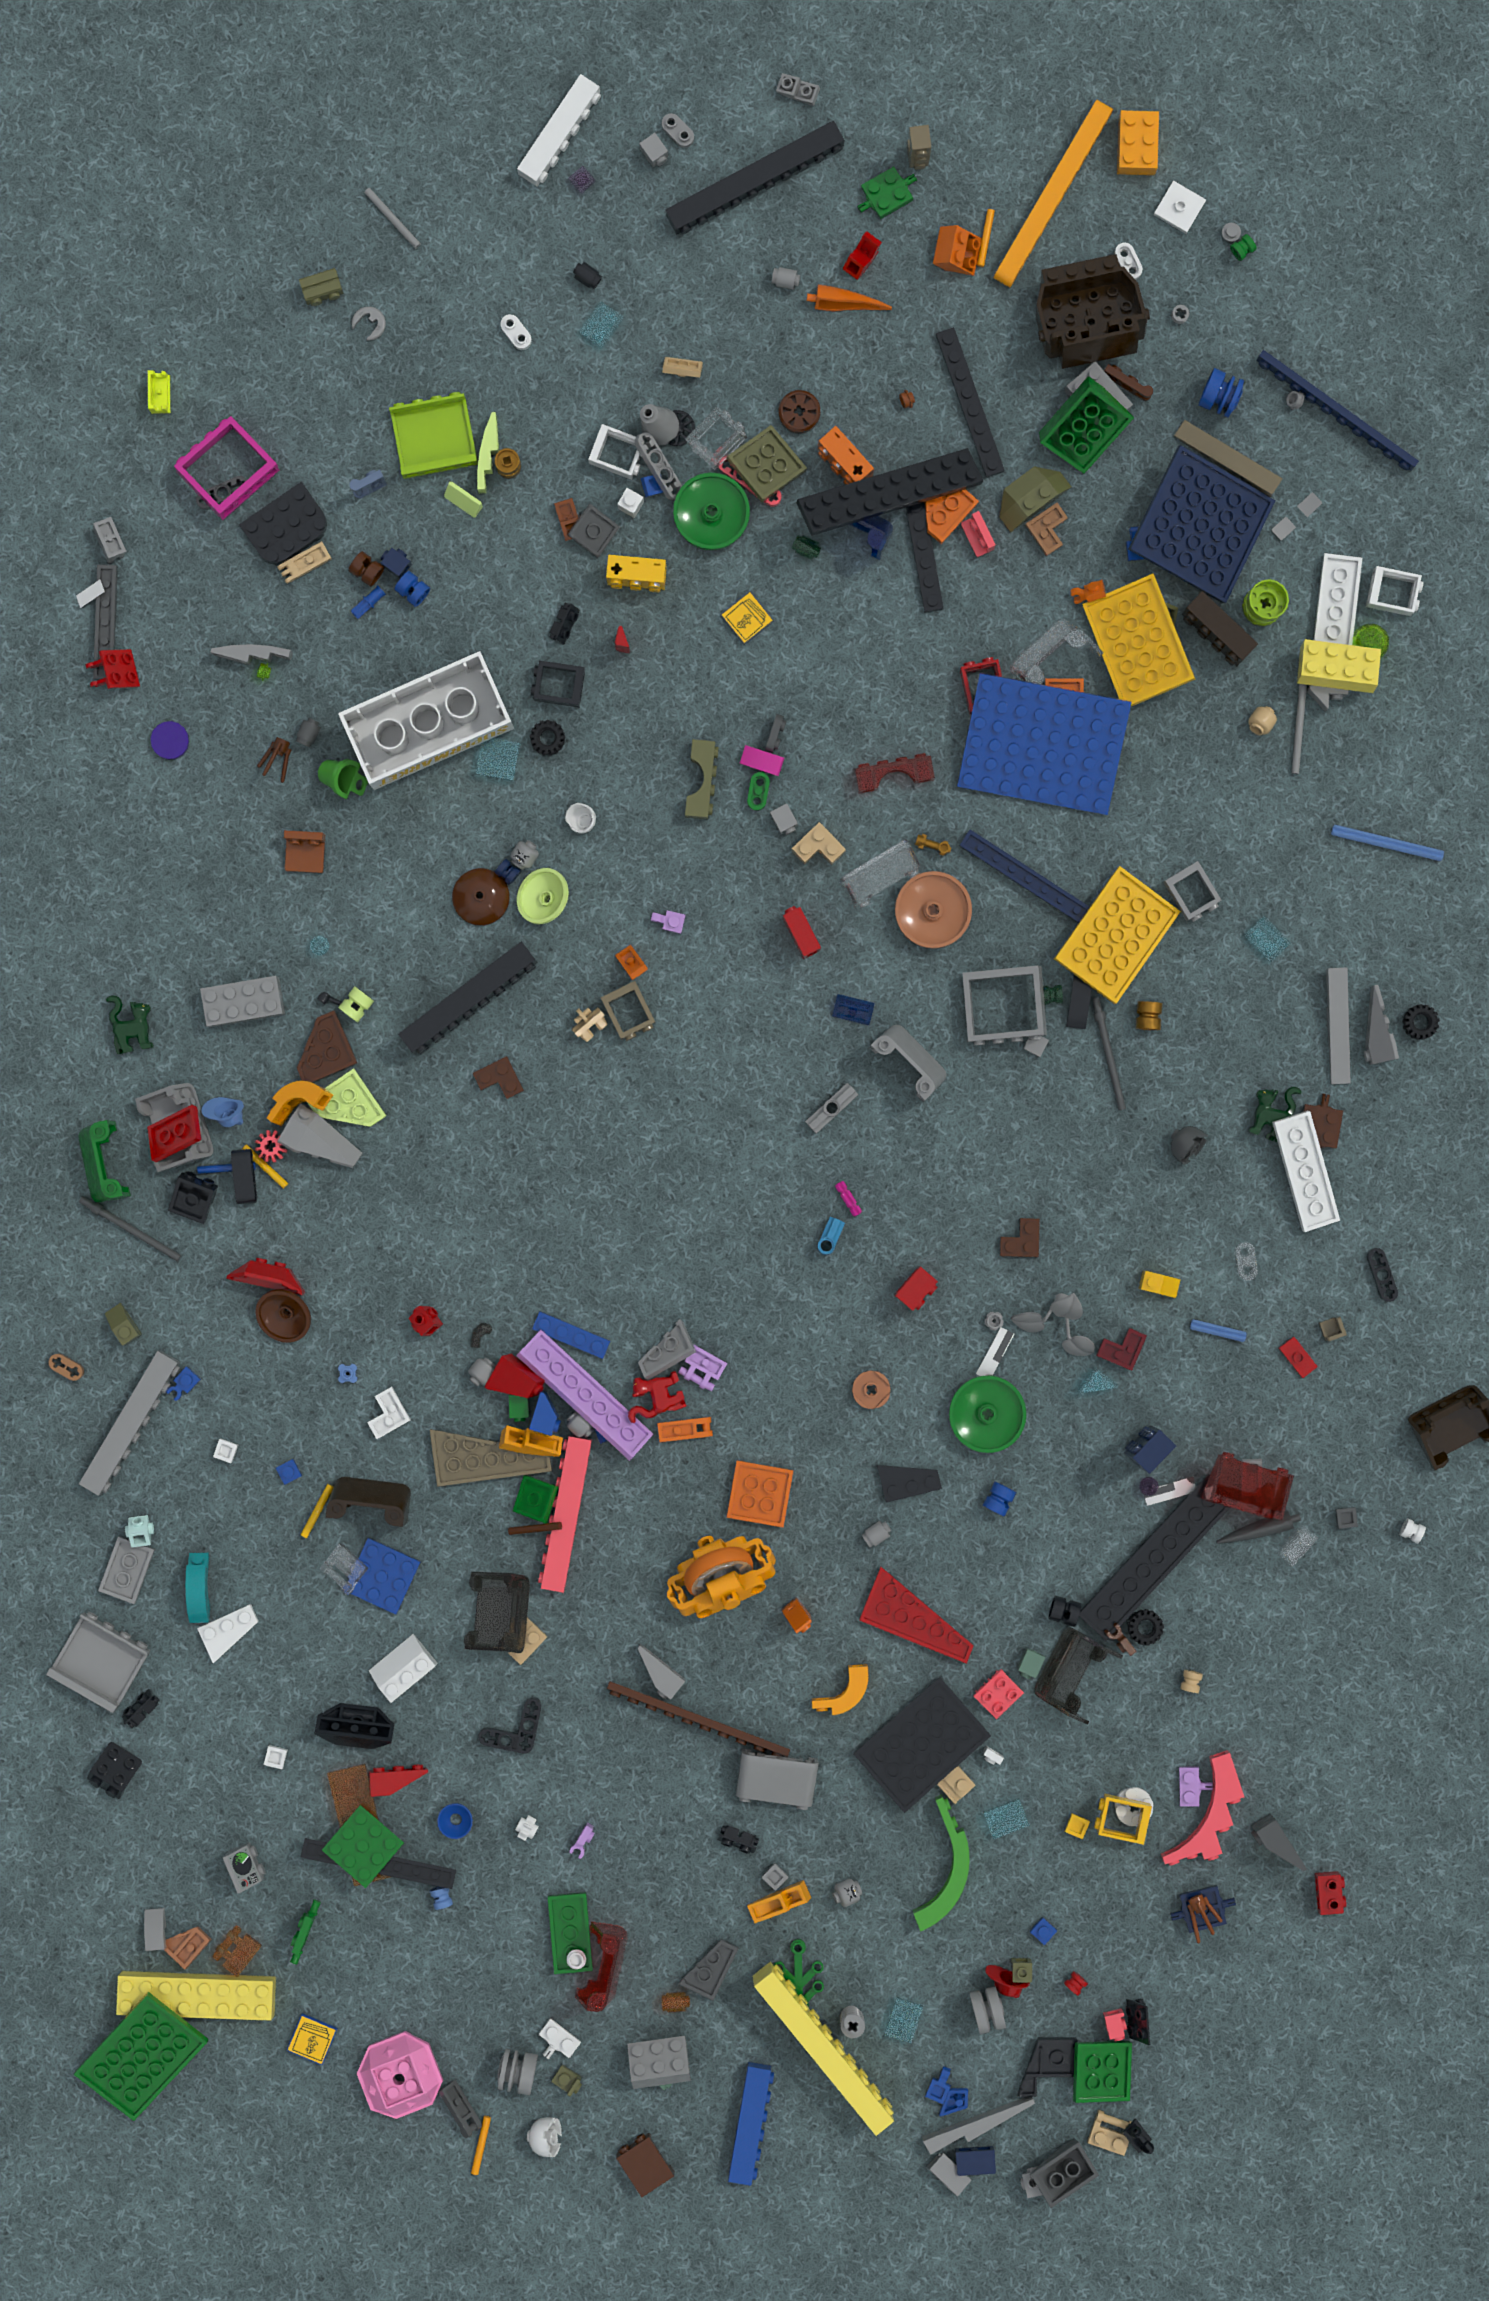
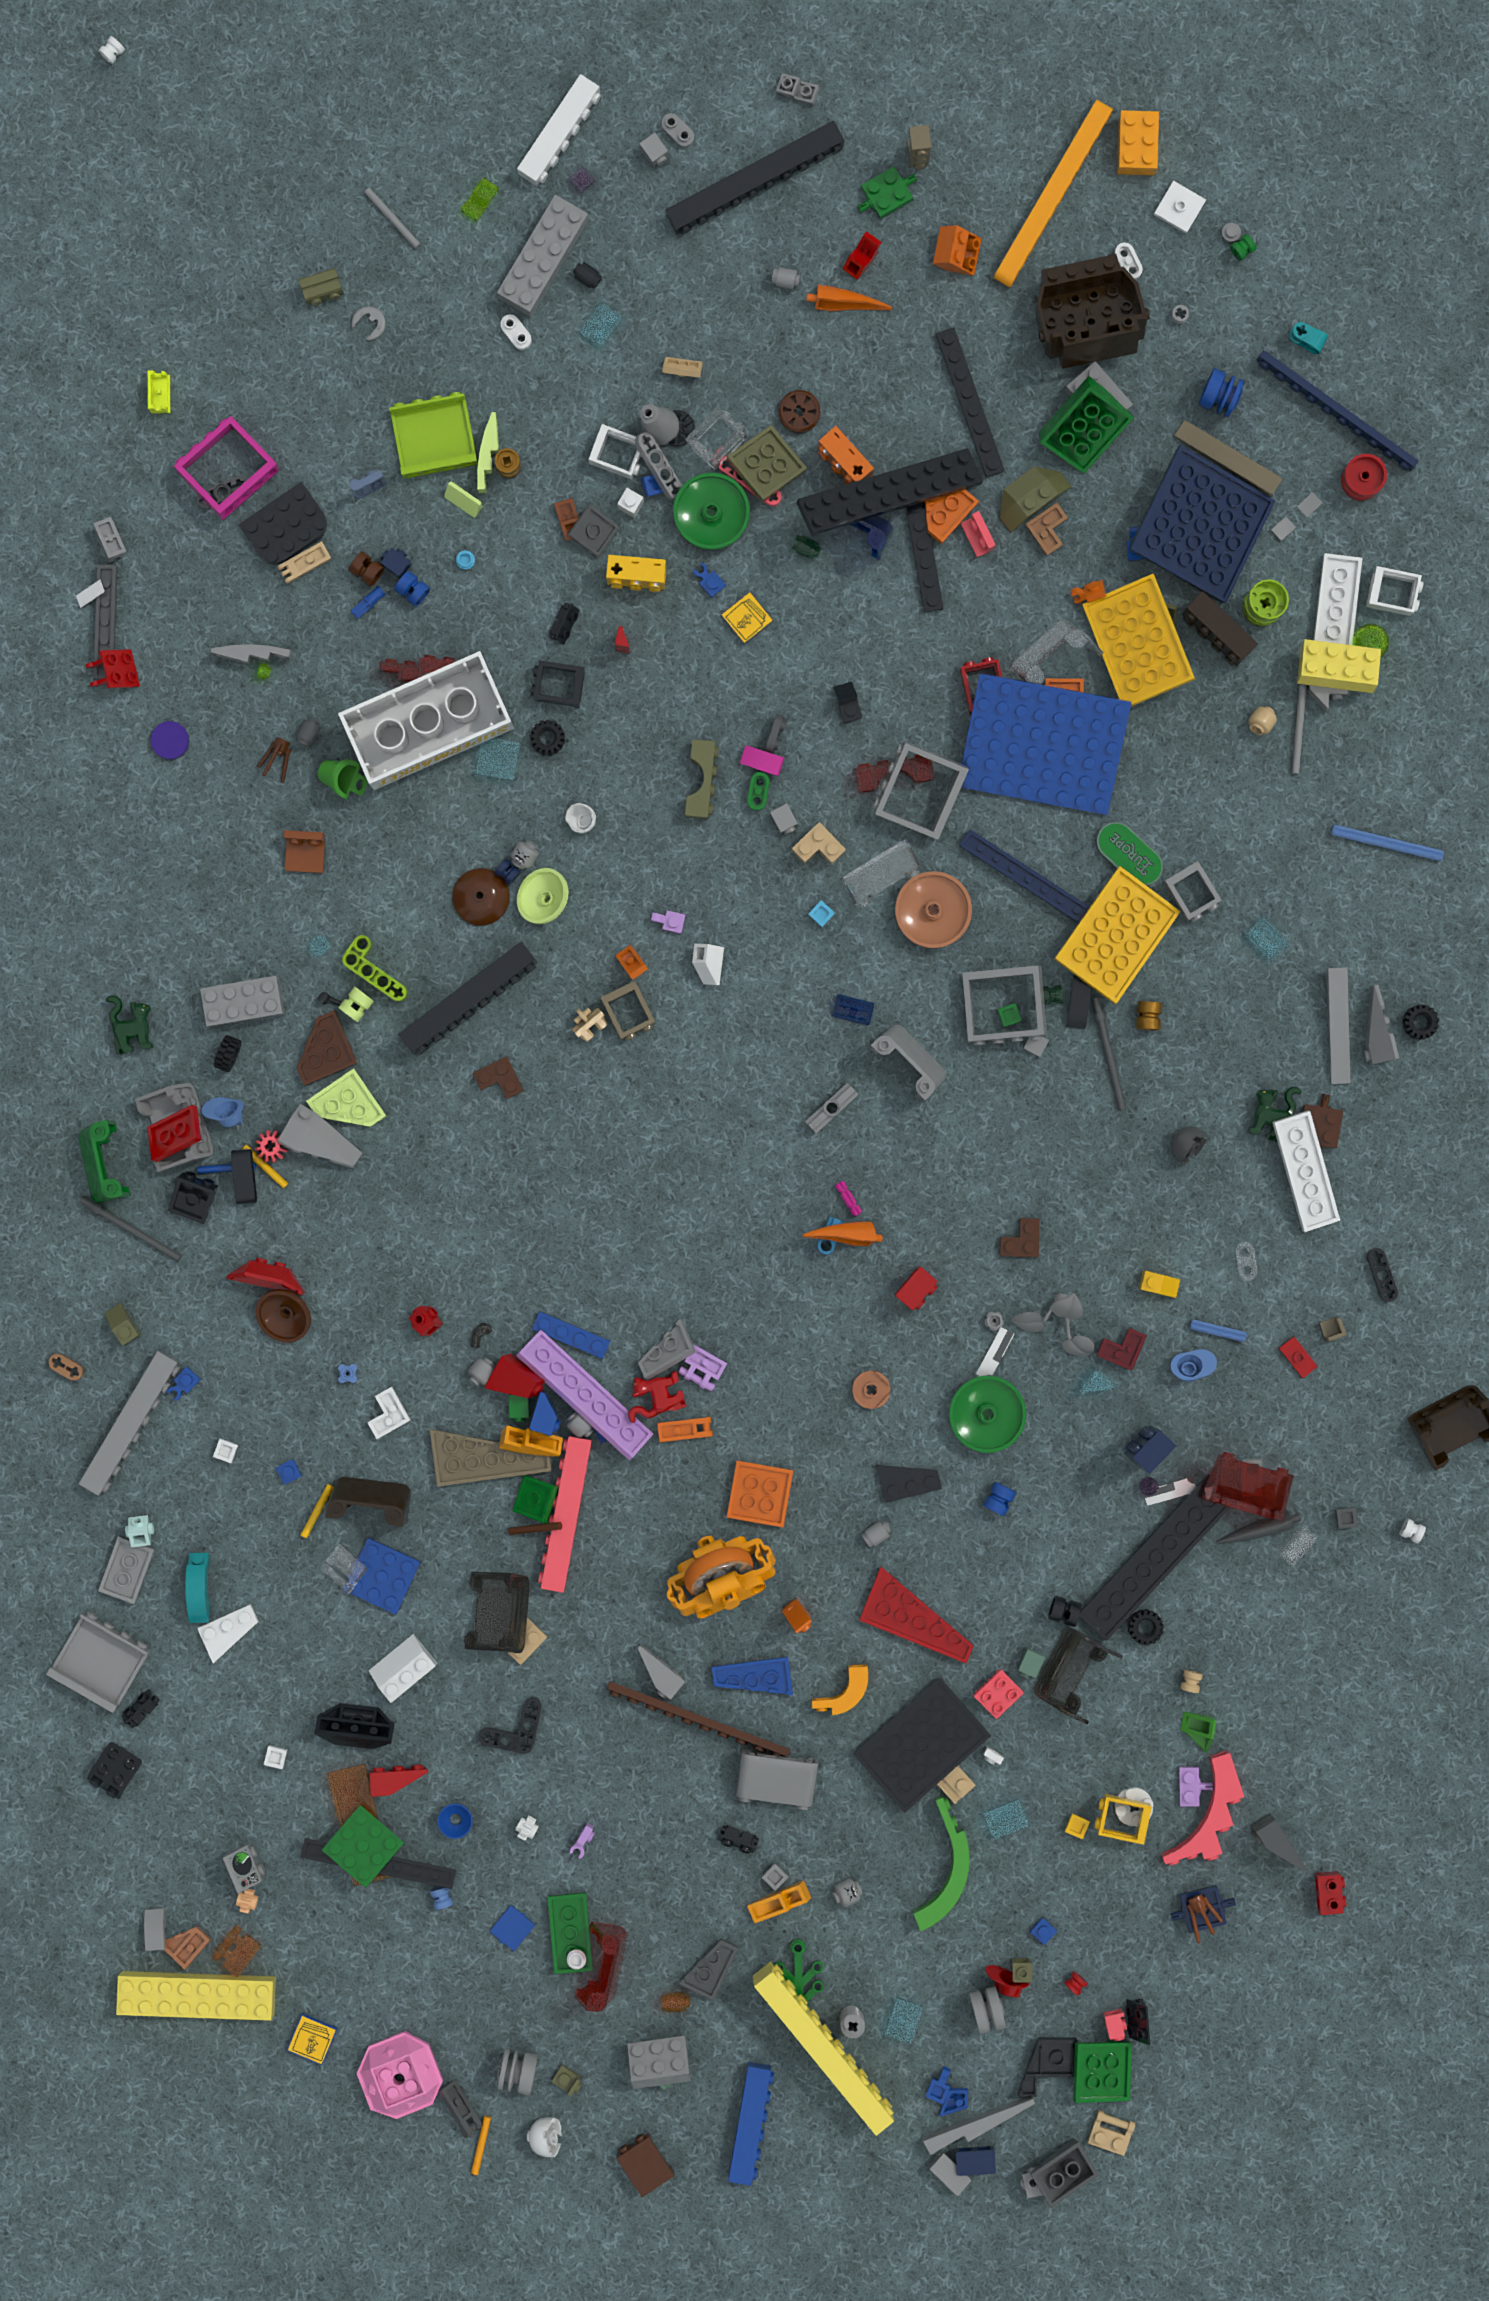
green plate [74,1992,208,2121] -> none
light orange arch [267,1081,333,1126] -> none
green plate [290,1899,321,1965] -> none
white plate [539,2018,581,2059] -> none
red brick [783,906,821,960] -> none
dark orange plate [899,390,915,409] -> none
pearl gold bar [915,834,951,856] -> none
light orange bar [977,209,995,267] -> none
reddish brown plate [1104,364,1153,401] -> none
reddish brown plate [1104,1622,1137,1656] -> none
black hinge [1122,2118,1154,2154] -> none
light grey plate [1286,391,1304,410] -> none
none -> white wheel [98,36,125,64]
none -> black tyre [213,1035,242,1073]
none -> light nougat gear [236,1889,259,1914]
none -> lime beam [342,935,408,1002]
none -> clear red slope [379,655,456,682]
none -> medium azure plate [456,550,475,570]
none -> clear neon green slope [461,177,499,222]
none -> blue piece [490,1905,535,1951]
none -> light grey brick [497,195,589,318]
none -> white slope [692,944,724,985]
none -> blue plate [693,563,726,598]
none -> blue wing [712,1656,793,1695]
none -> orange piece [802,1221,883,1246]
none -> medium azure plate [808,900,835,927]
none -> black slope [833,682,862,723]
none -> light grey window [872,740,969,840]
none -> green plate [998,1003,1022,1028]
none -> green tile [1097,822,1163,886]
none -> medium blue piece [1171,1349,1217,1382]
none -> bright green slope [1180,1712,1216,1753]
none -> teal piece [1289,322,1328,355]
none -> red wheel [1341,453,1387,501]

